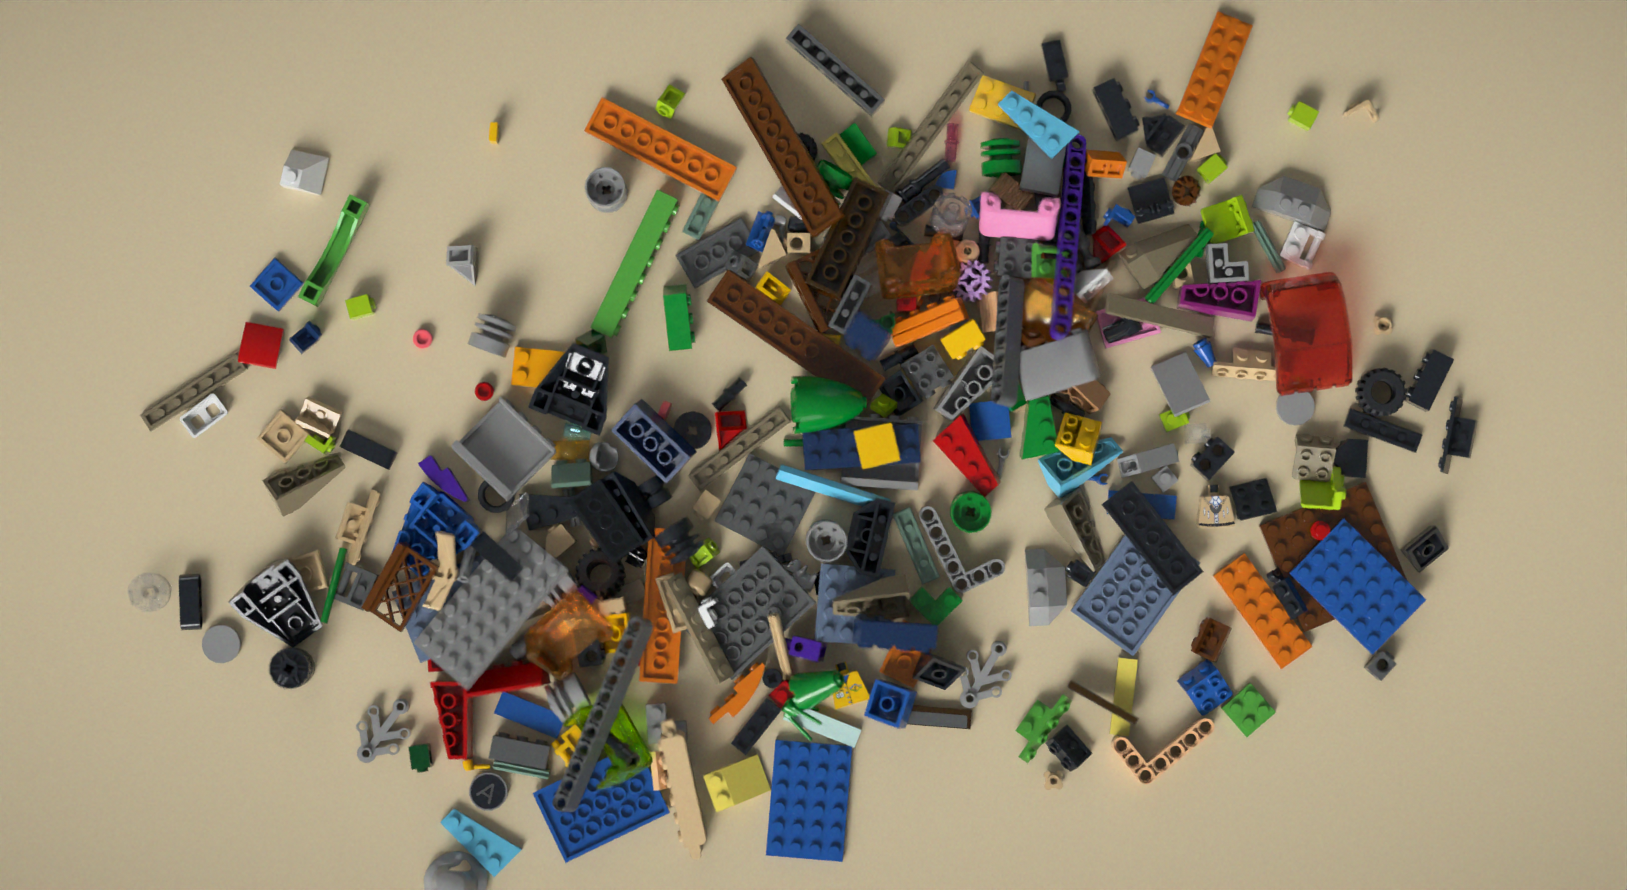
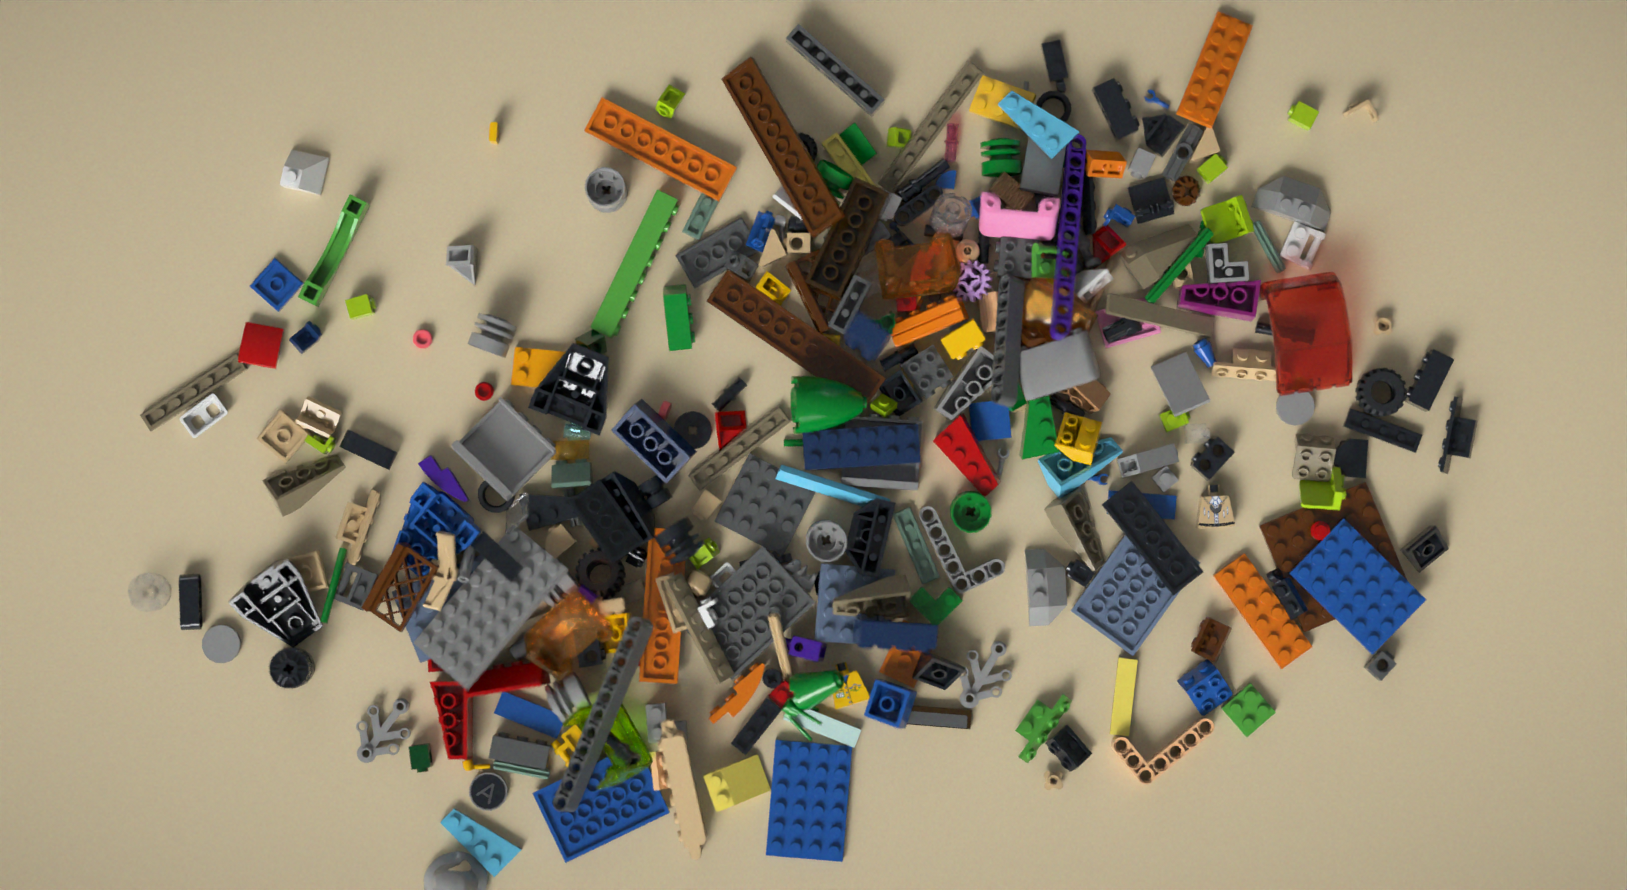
light grey hair [589,442,619,472] -> none
yellow tile [854,423,900,469] -> none
dark brown tile [1067,680,1139,725] -> none
black hinge [1229,478,1277,521] -> none

